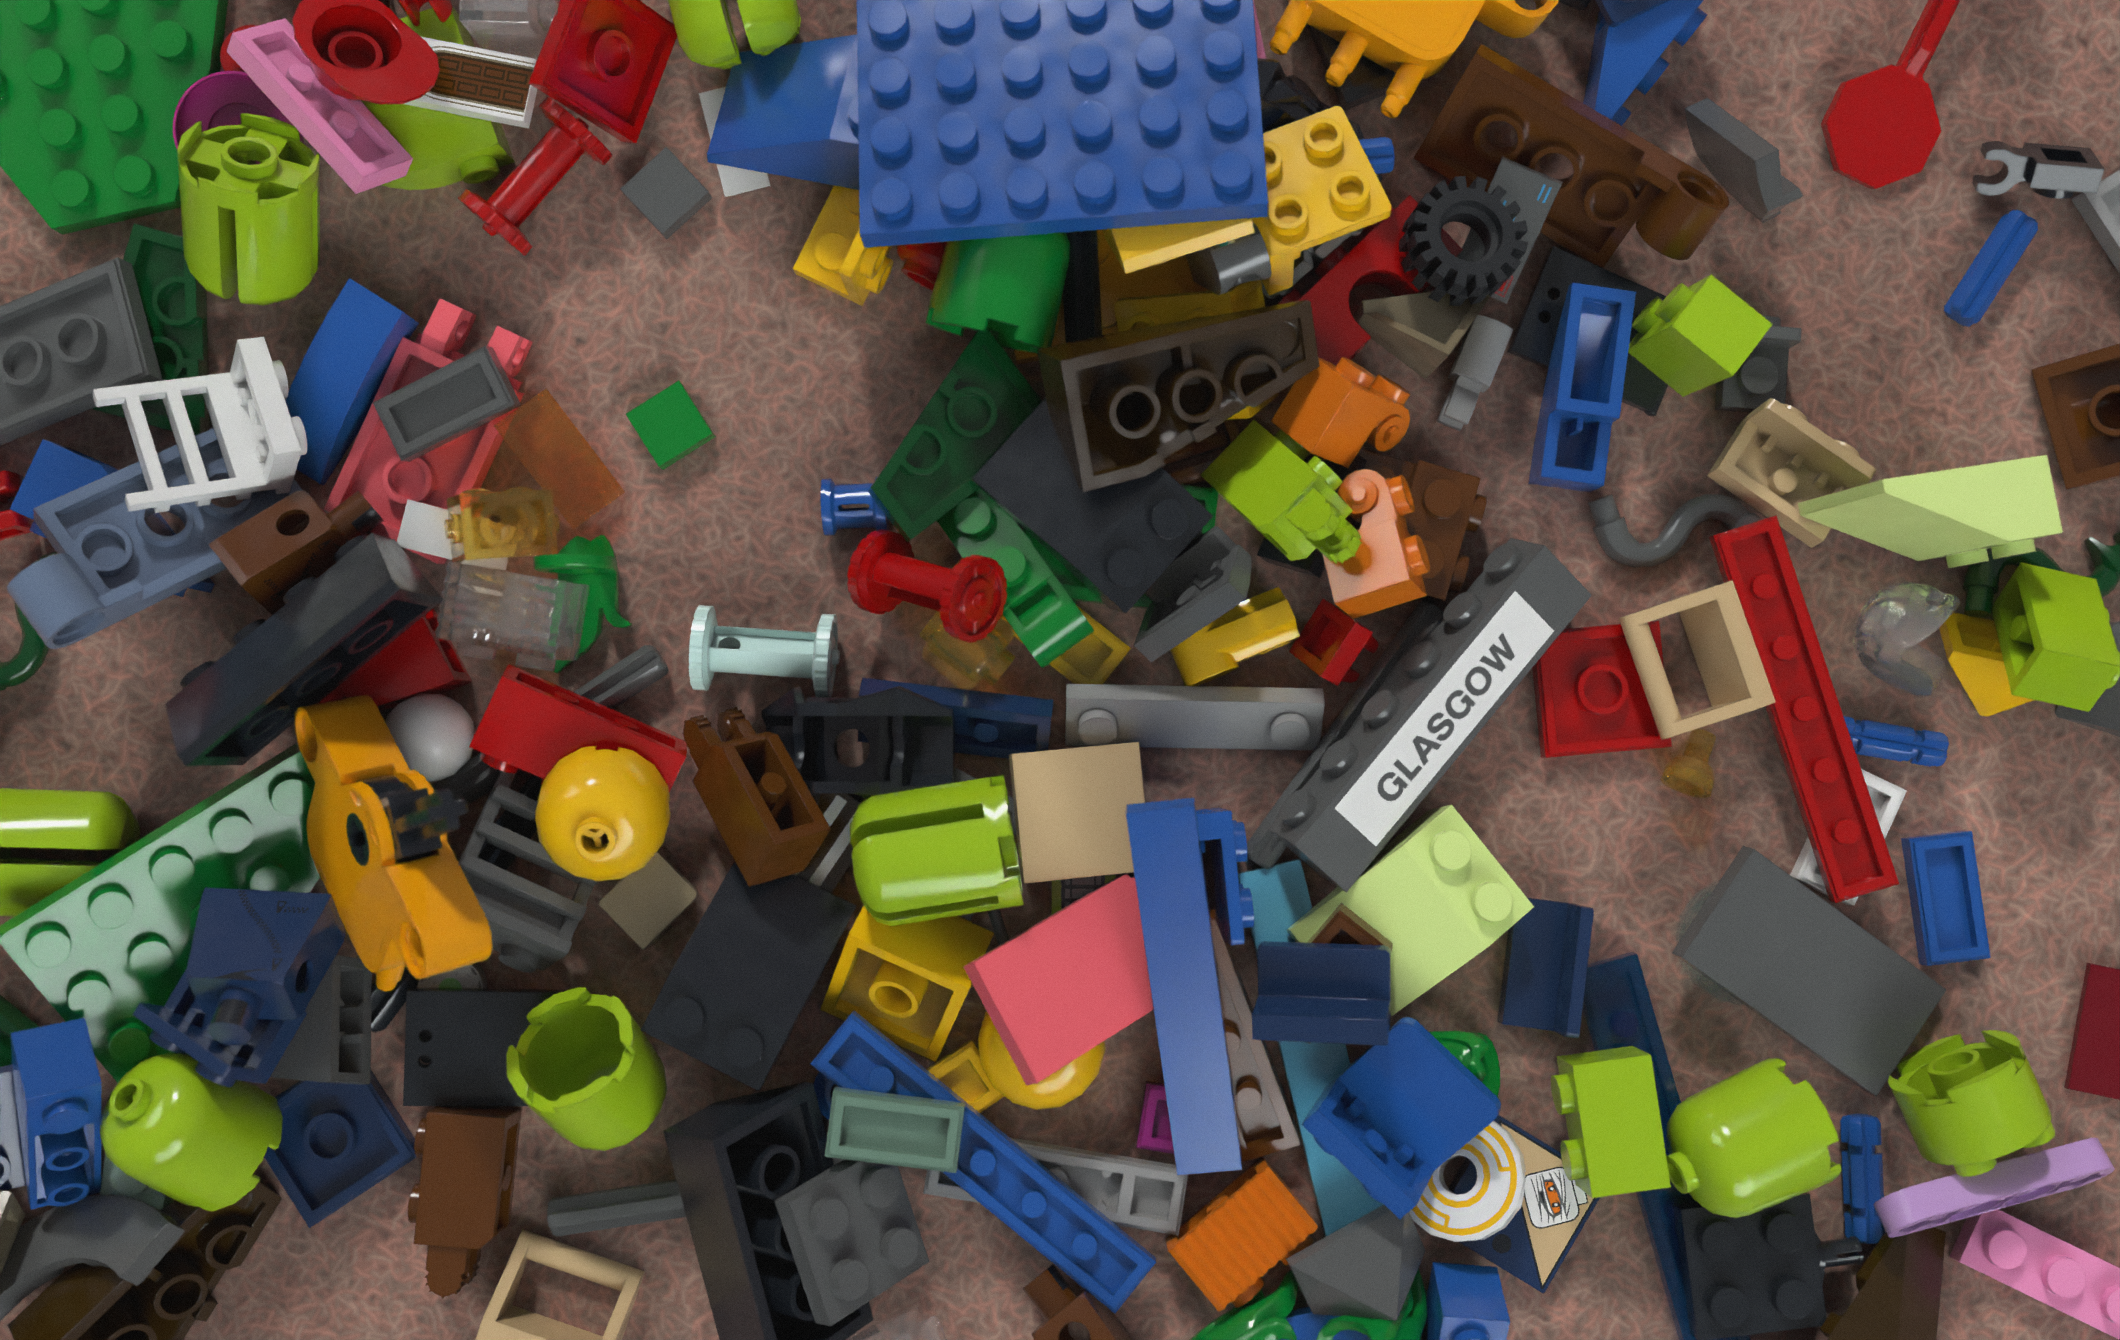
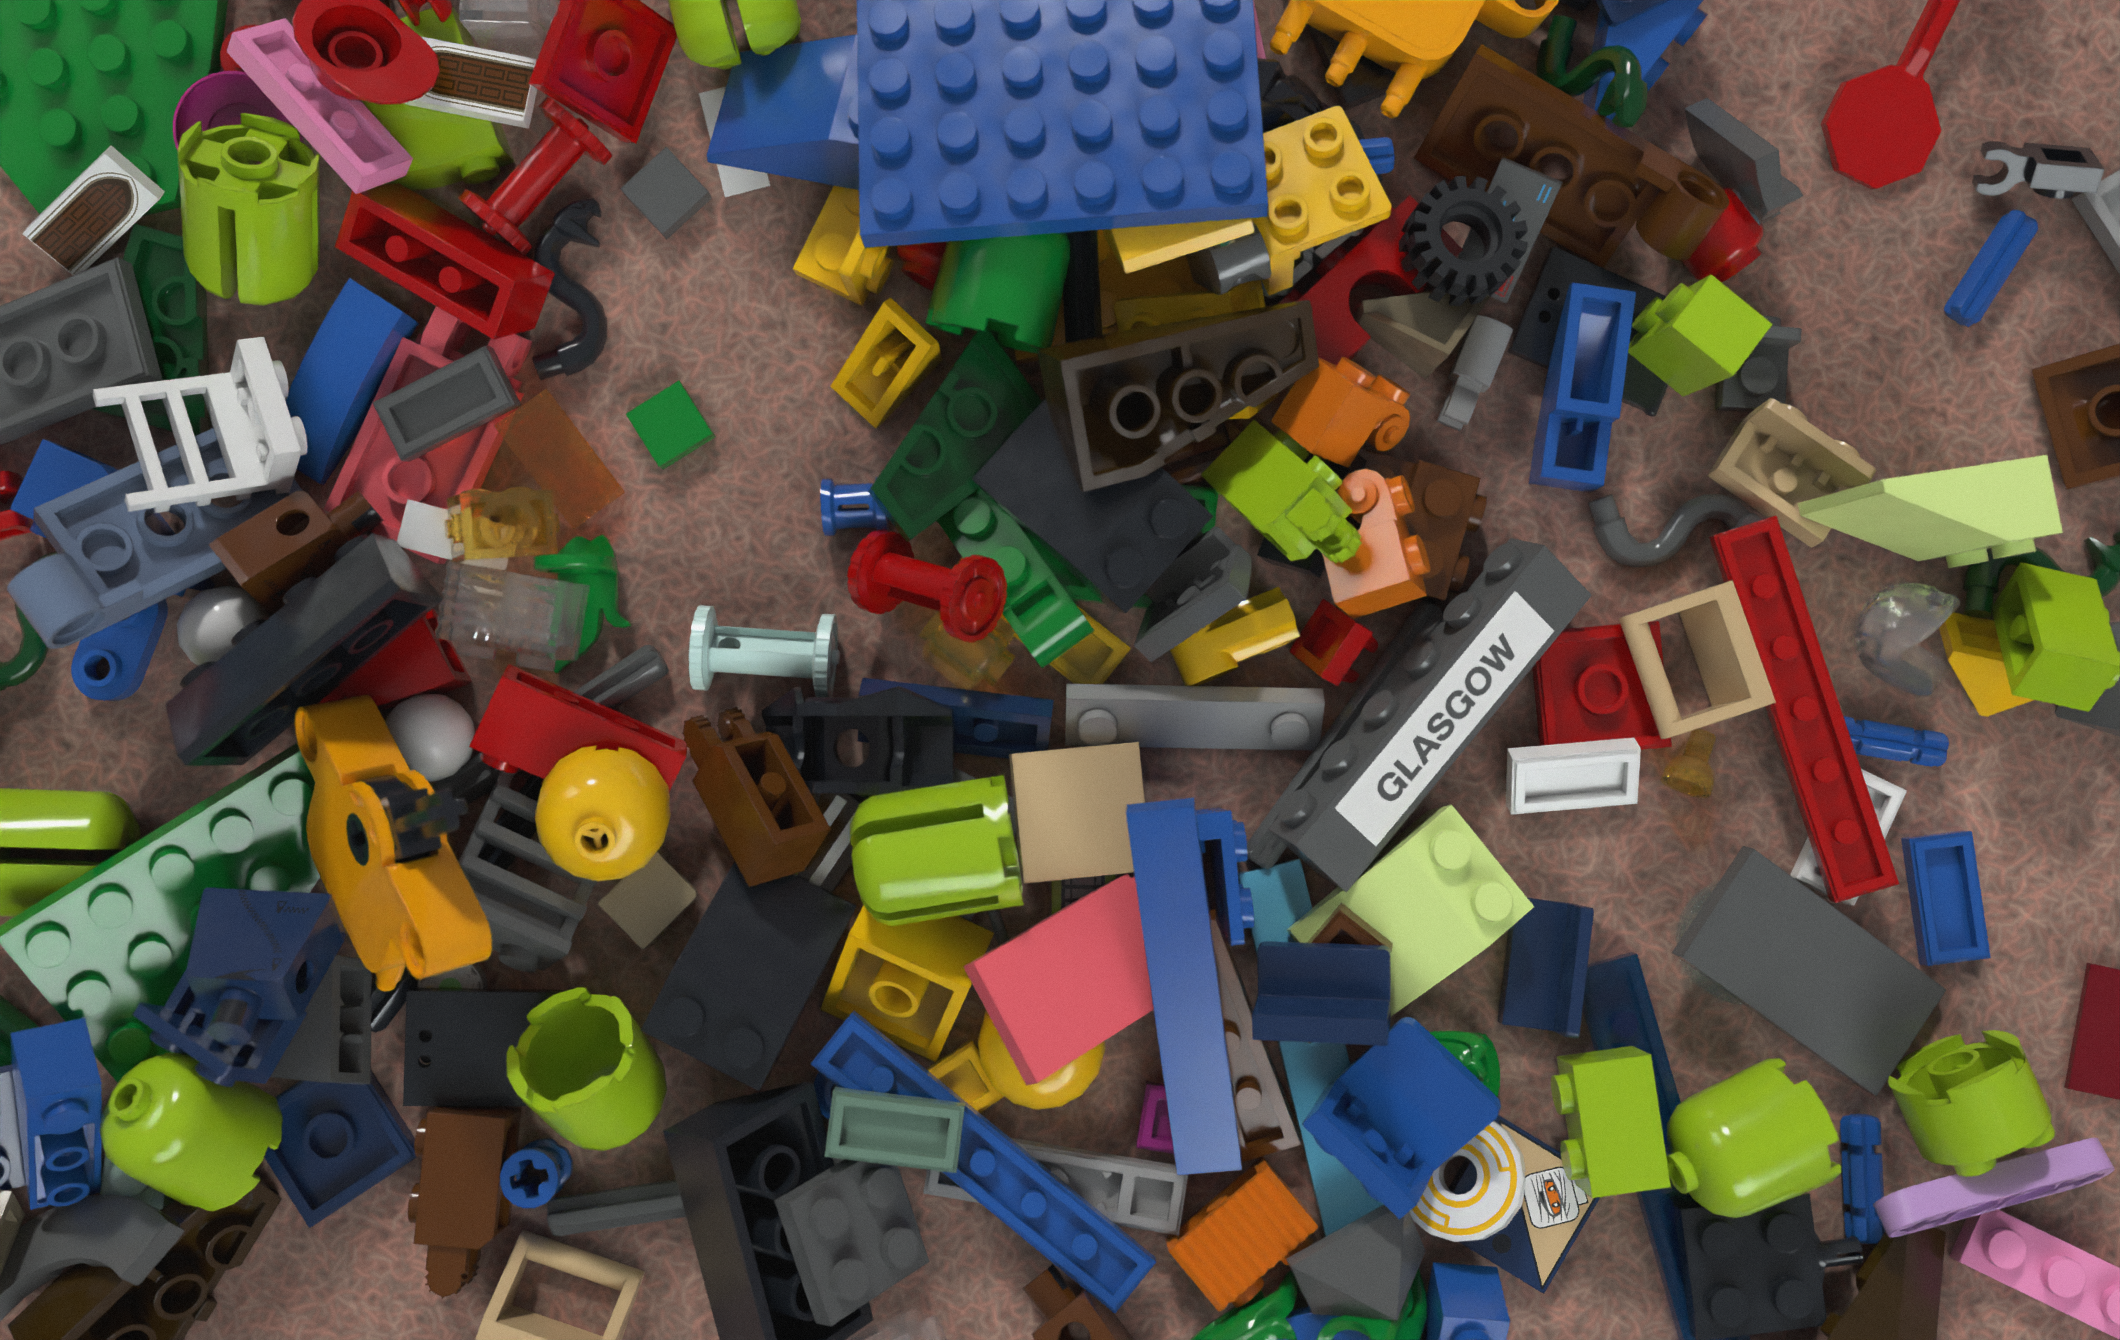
none -> tile [23,145,165,276]
none -> blue plate [71,599,168,701]
none -> white piece [177,586,270,666]
none -> red brick [335,183,555,340]
none -> blue bush [500,1138,573,1208]
none -> black animal [532,198,607,381]
none -> yellow slope [830,298,943,429]
none -> white tile [1506,737,1641,815]
none -> dark green animal [1536,15,1648,128]
none -> red head [1680,187,1764,283]

